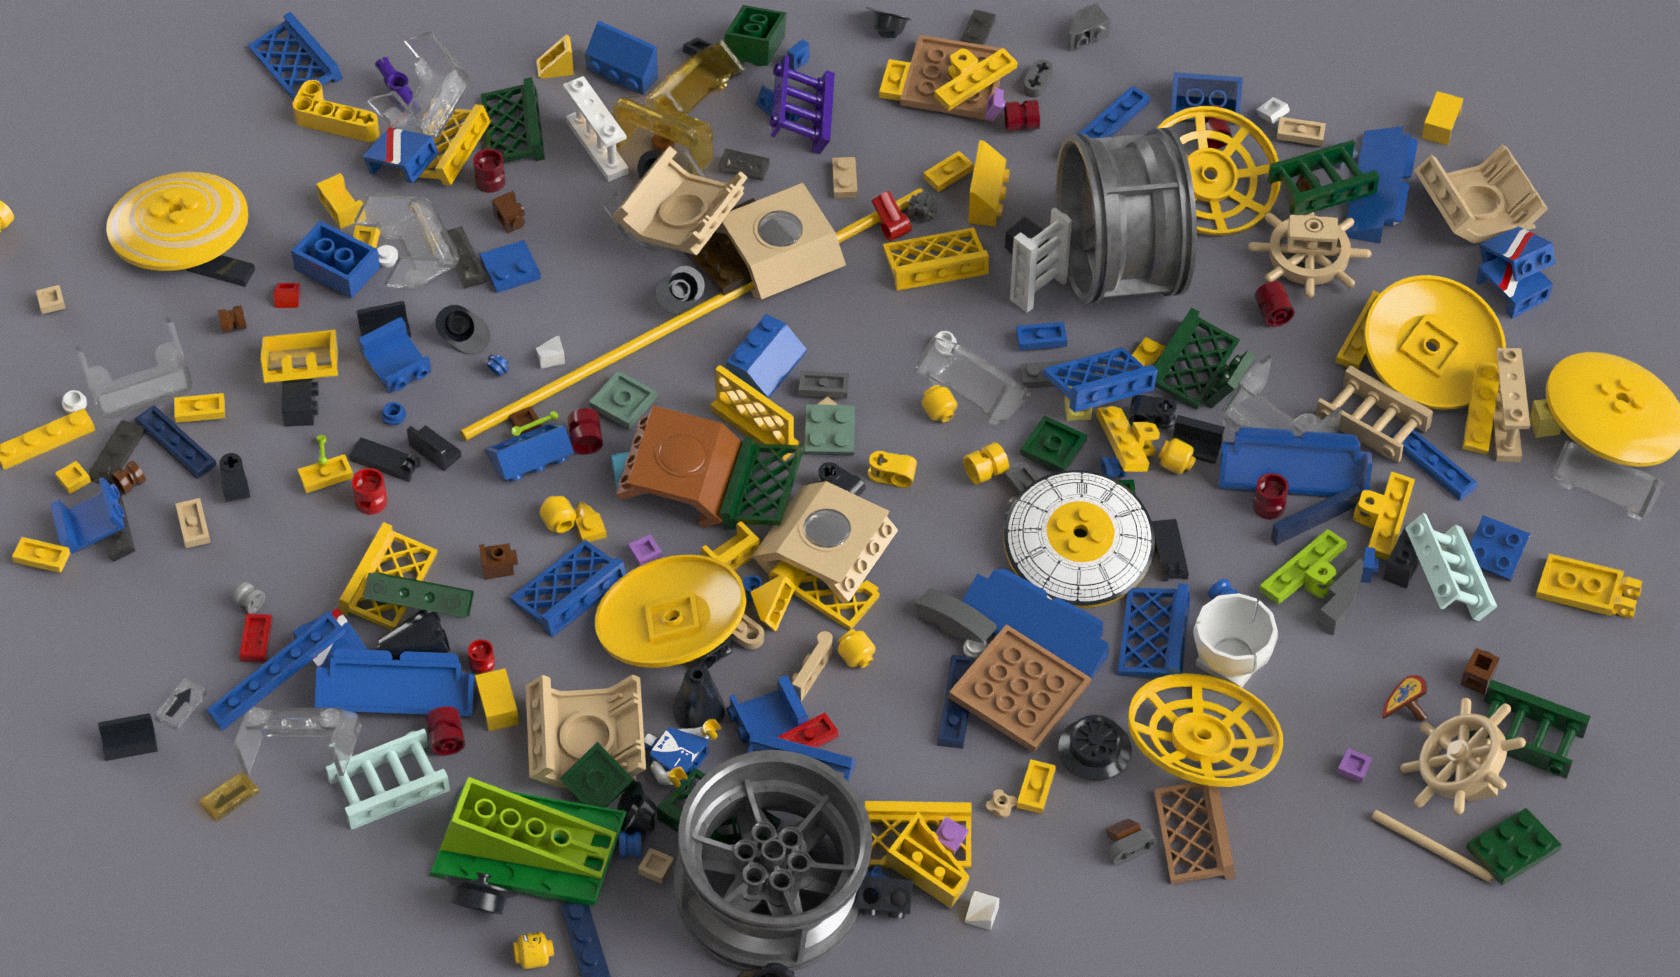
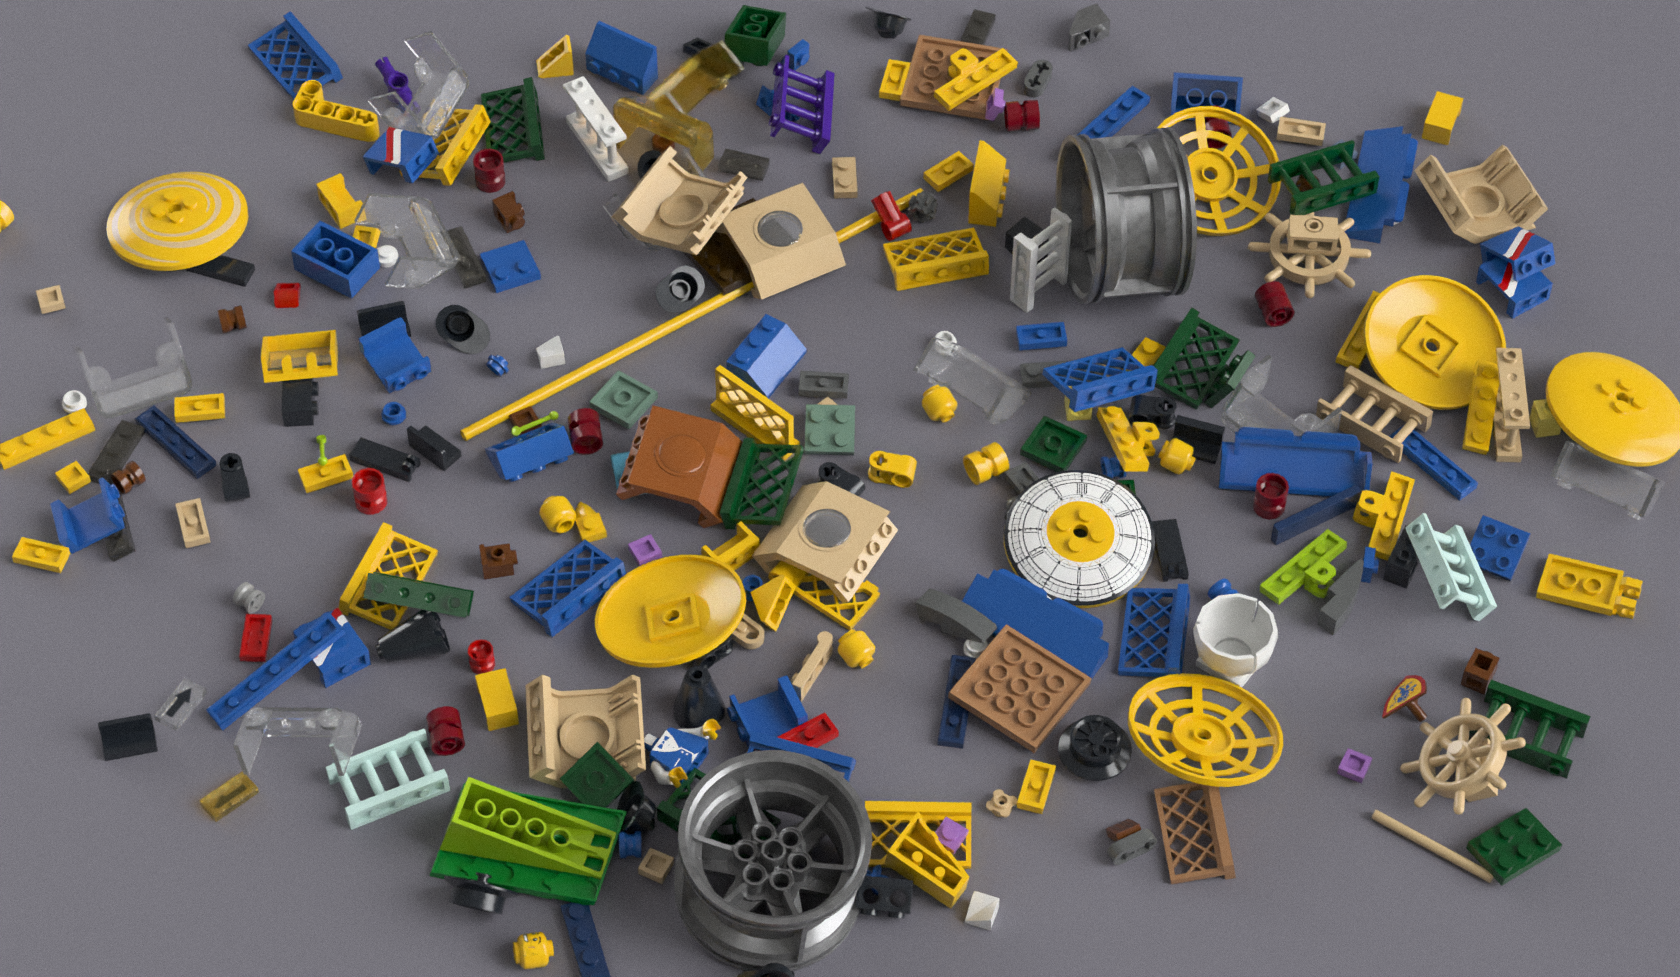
blue slope [314,649,474,716] -> none

